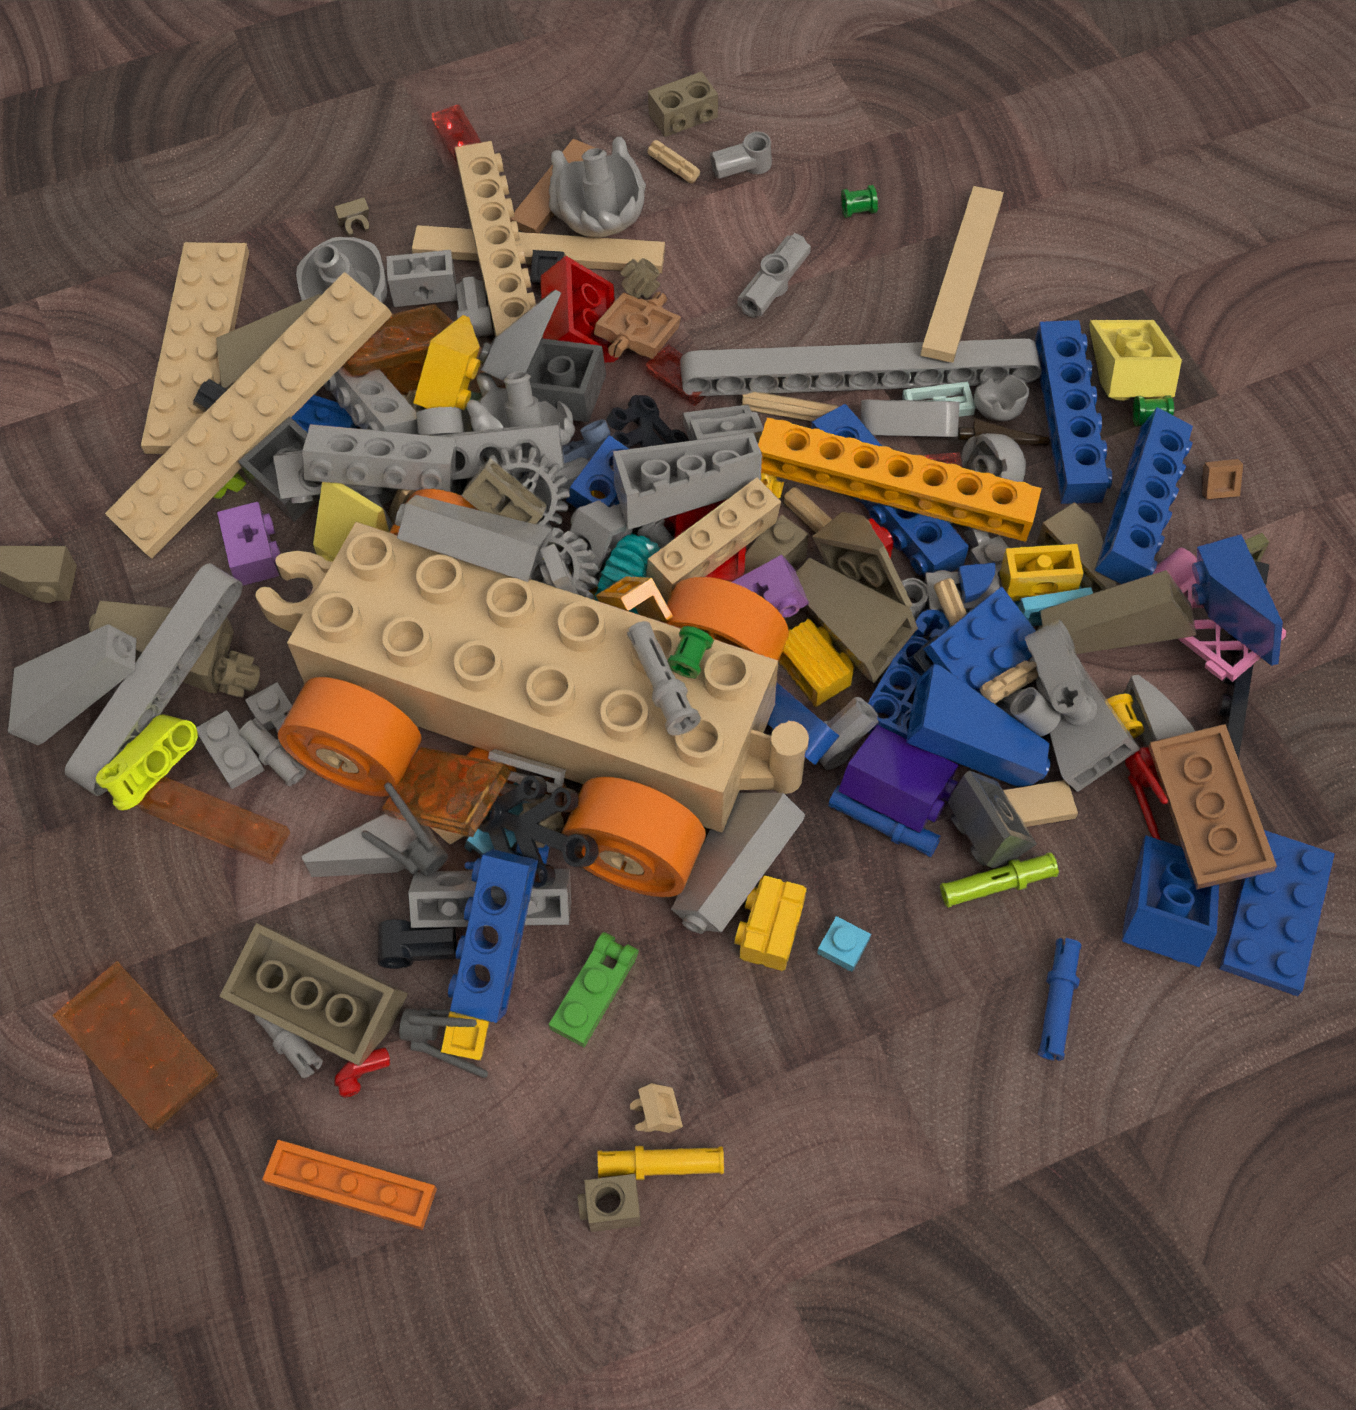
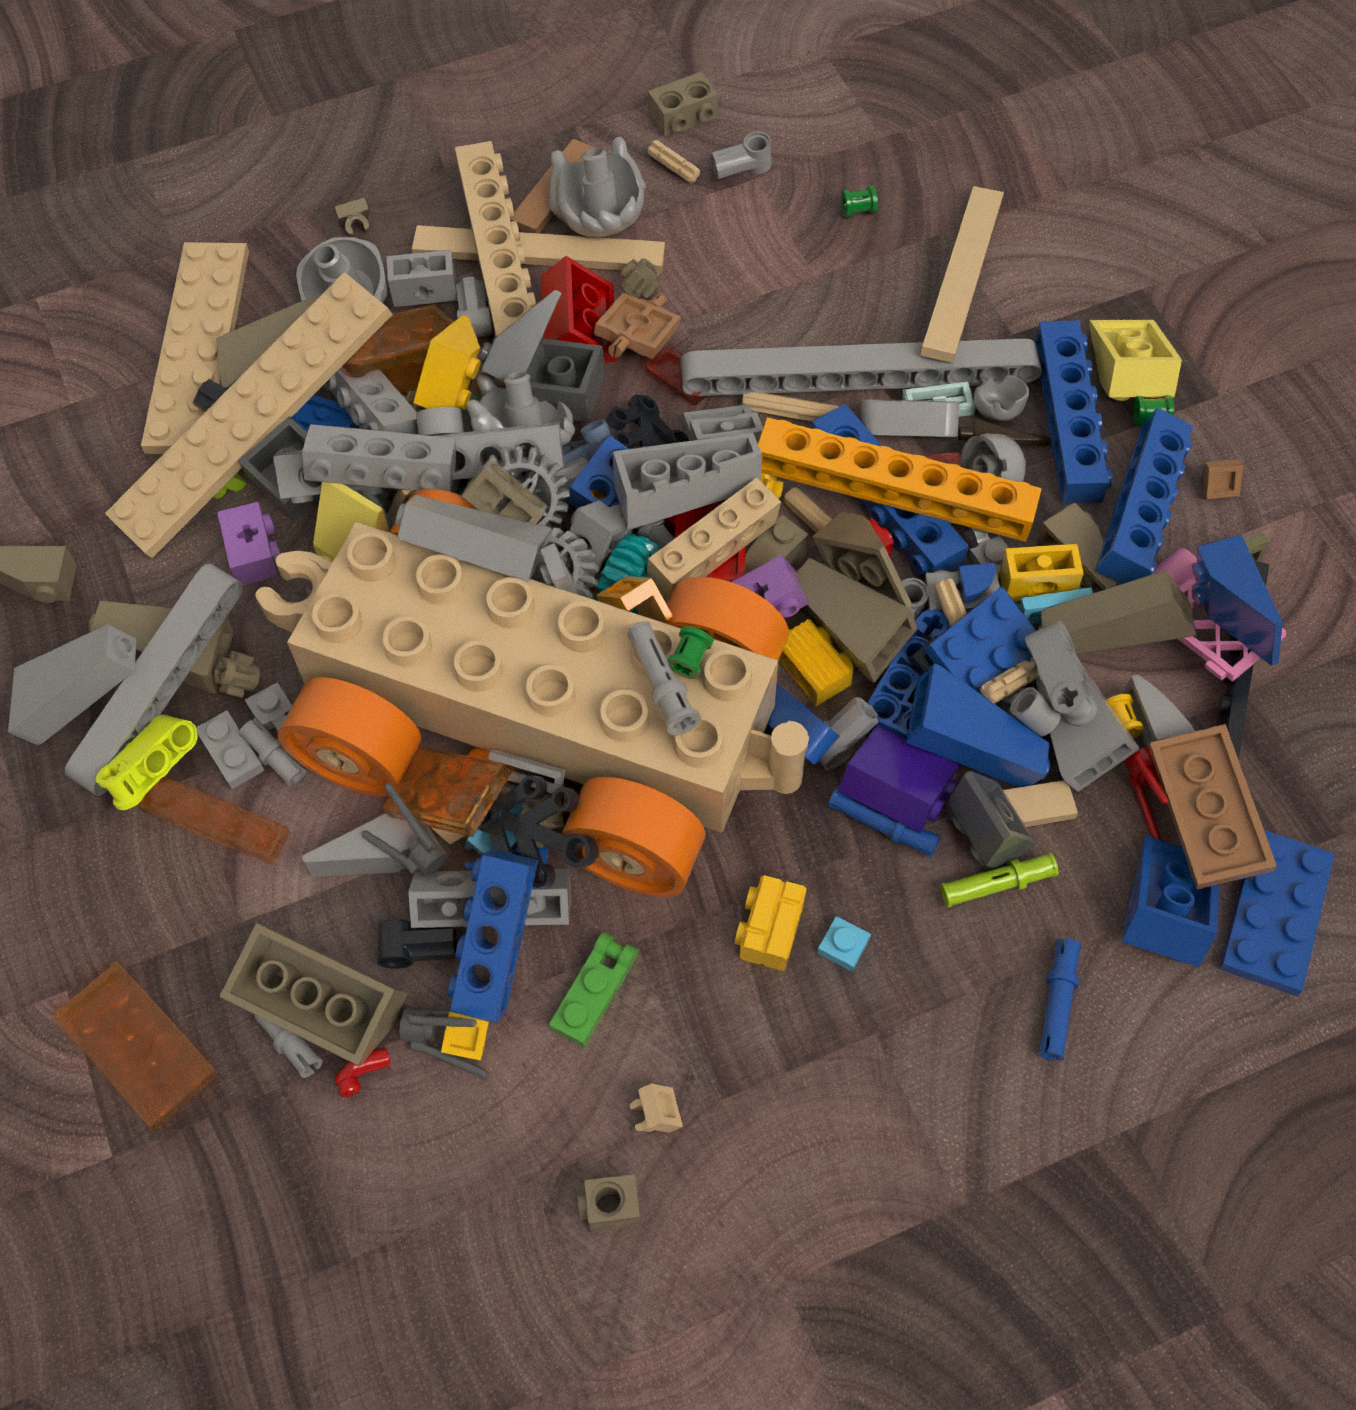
orange plate [262,1140,437,1230] -> none
clear red plate [431,104,482,162] -> none
black tile [530,250,566,285] -> none
yellow pin [598,1146,724,1180] -> none
light grey slope [671,793,805,934] -> none
light grey piece [737,233,811,318] -> none

